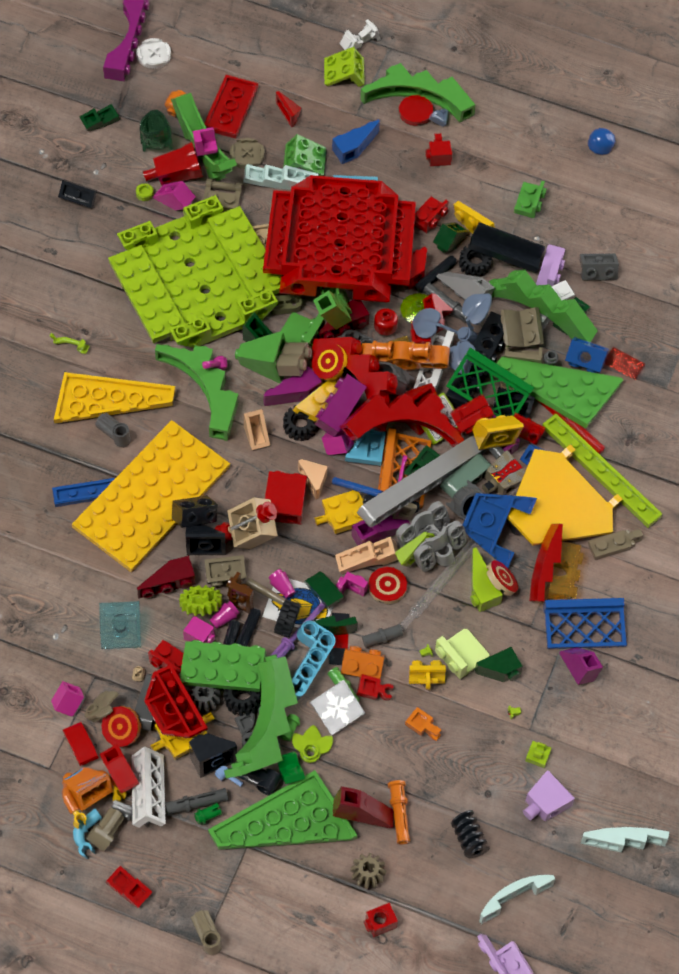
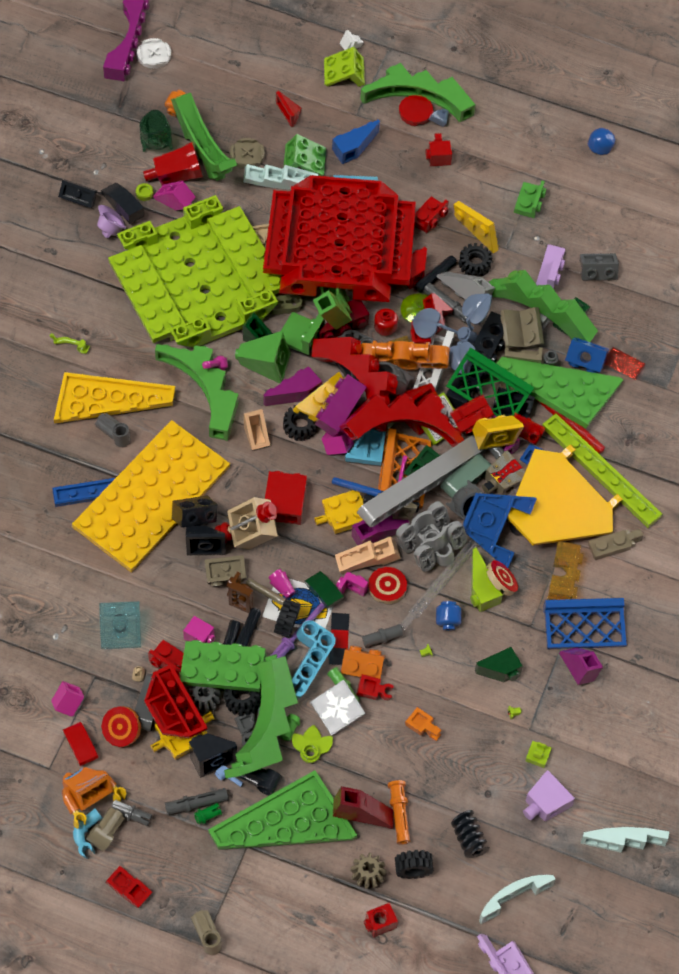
dark green slope [79,103,121,131] -> none
dark tan plate [85,691,119,722] -> none
red slope [100,744,140,794] -> none
white fence [132,746,165,828] -> none
dark red slope [137,556,195,599] -> none
lime gear [179,585,222,616] -> none
dark pink panel [193,128,218,156] -> none
dark tan plate [203,178,242,211] -> none
red tile [204,75,258,139] -> none
dark pink cone [209,601,239,629] -> none
dark tan brick [276,342,312,376] -> none
green bracket [277,752,305,784] -> none
light nougat slope [298,459,327,499] -> none
red tile [312,343,347,381] -> none
dark green slope [315,615,358,635] -> none
white brick [358,19,380,43] -> none
lime slope [395,532,435,567] -> none
yellow hips [409,660,446,690] -> none
dark green slope [433,222,470,252] -> none
yellowish green bracket [435,629,489,679] -> none
black panel [469,222,545,273] -> none
red slope [529,523,563,601] -> none
white brick [552,280,575,300] -> none
none -> lavender piece [97,205,126,238]
none -> black slope [101,183,144,224]
none -> black tyre [395,850,434,879]
none -> blue head [436,601,462,631]

